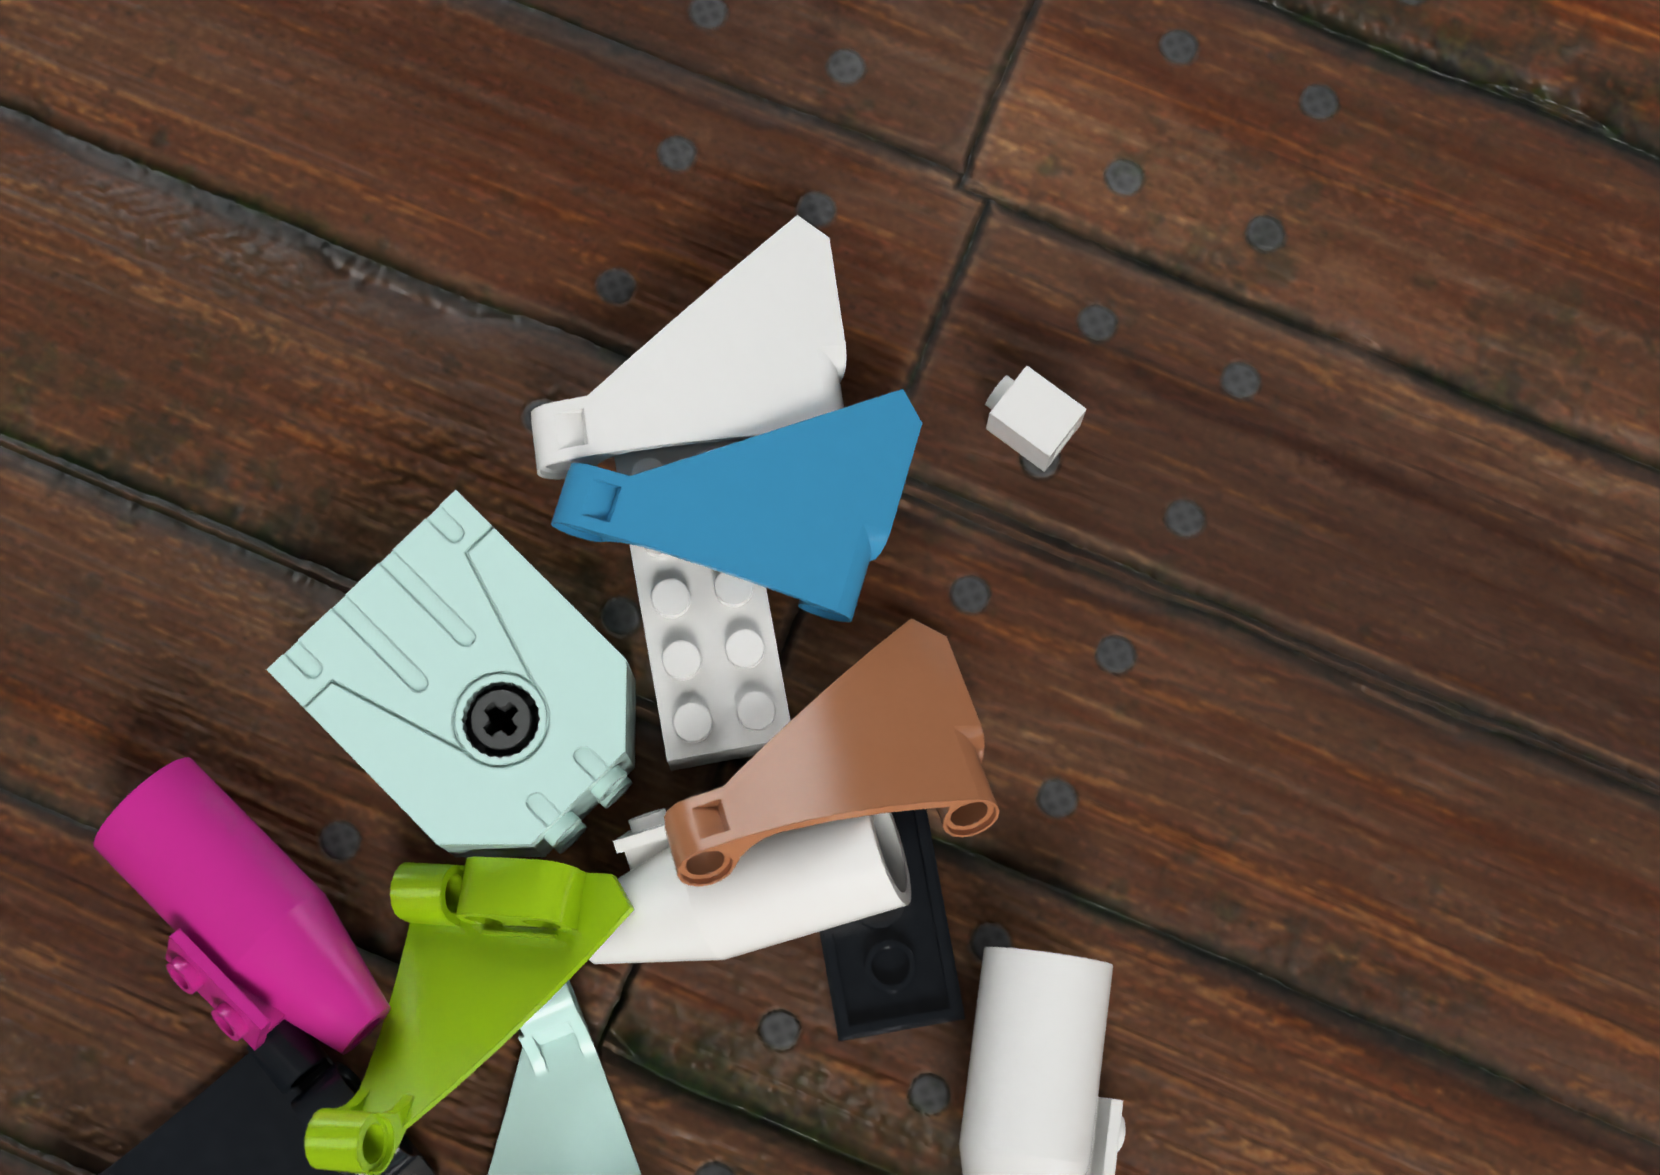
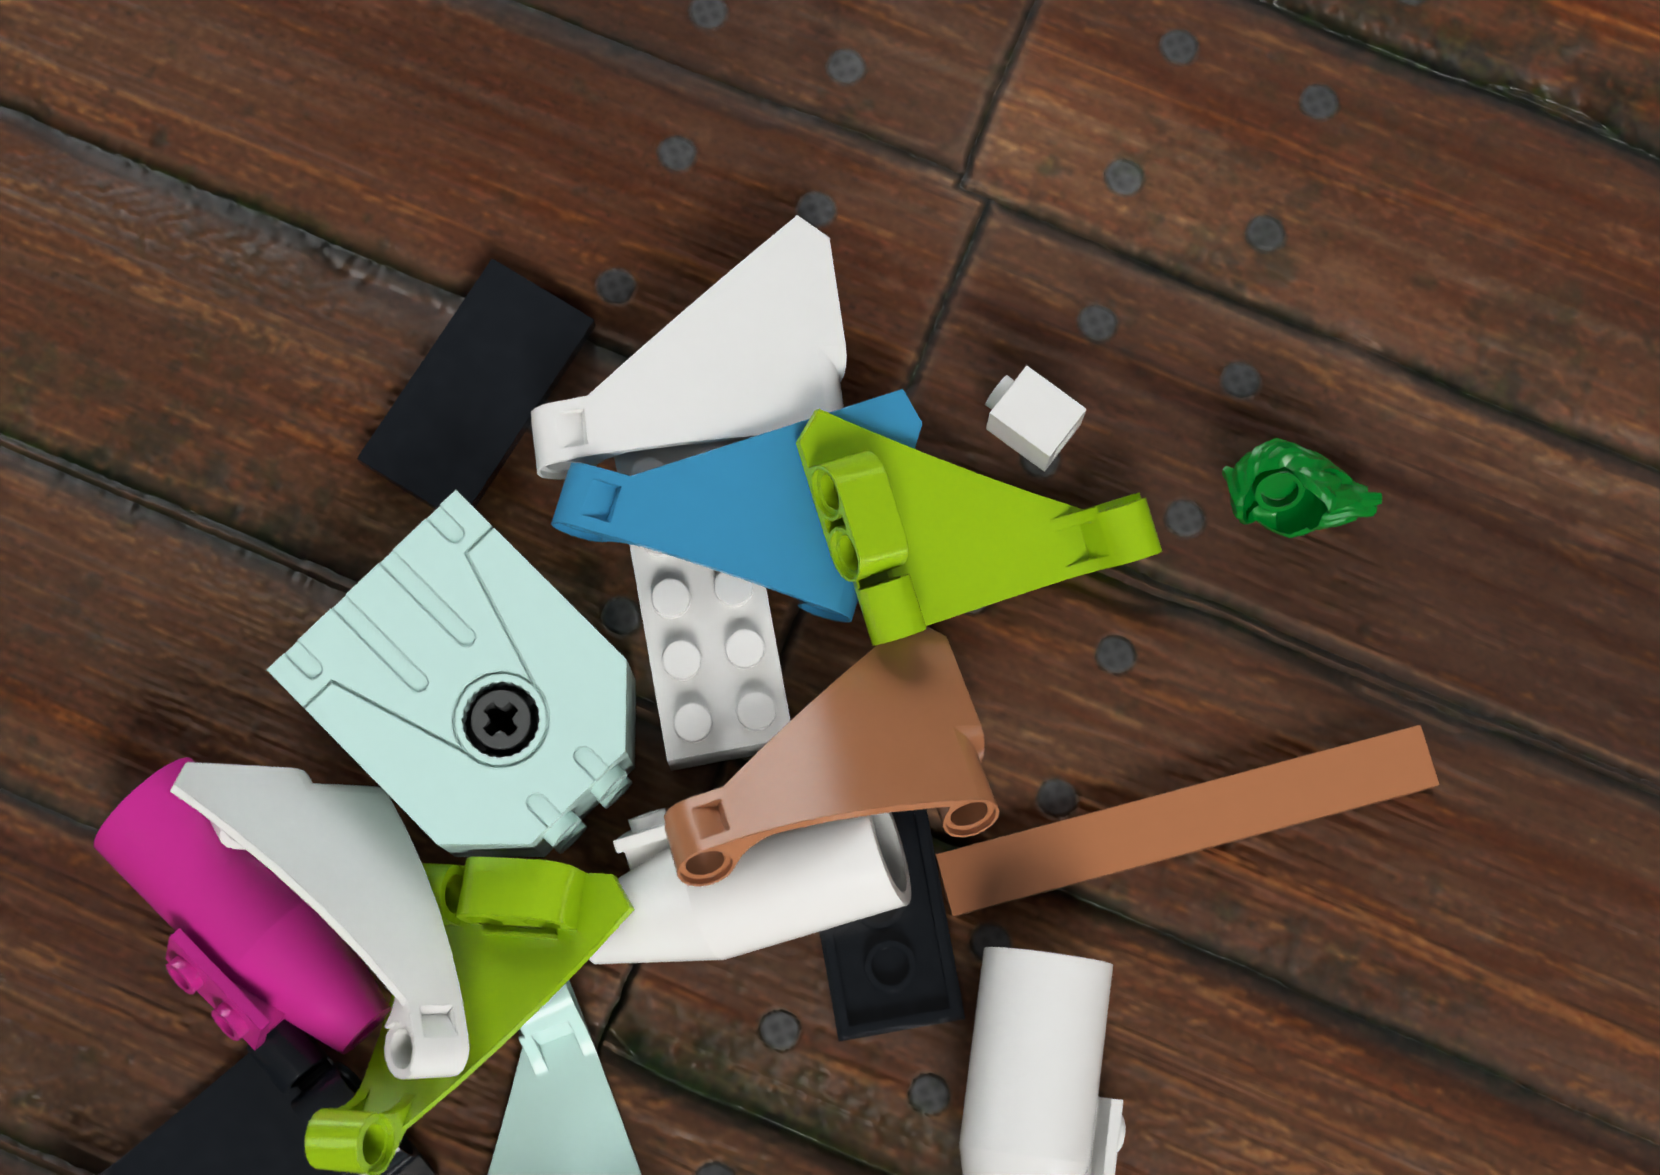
none -> white panel [170,762,469,1079]
none -> black tile [357,259,596,510]
none -> lime panel [795,409,1162,646]
none -> nougat tile [935,724,1440,918]
none -> green hair [1222,438,1382,538]

